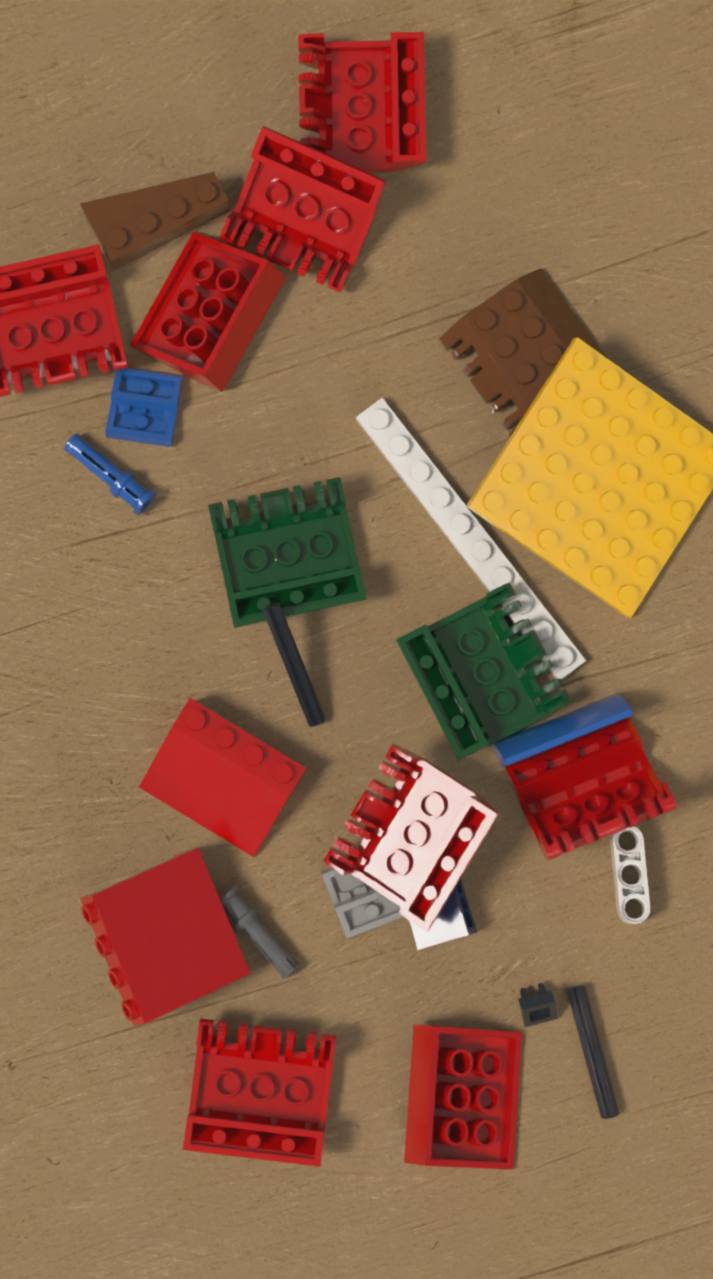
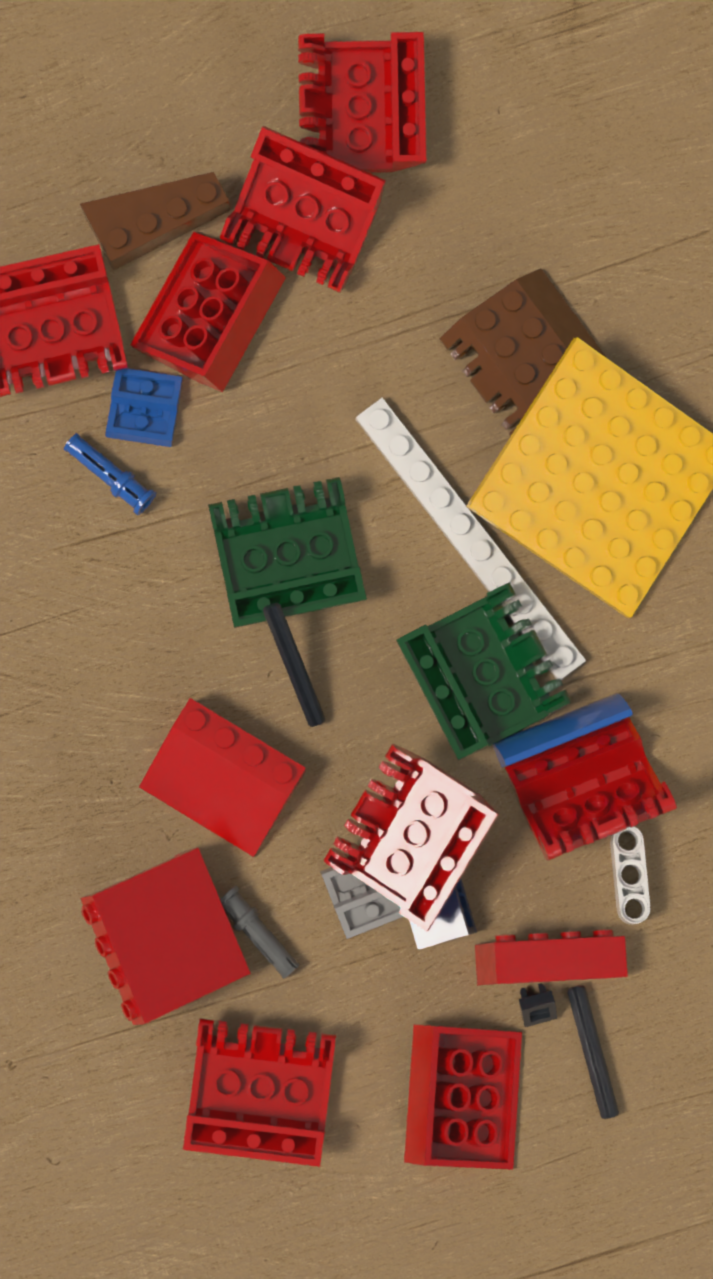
none -> red wedge [475,930,628,986]

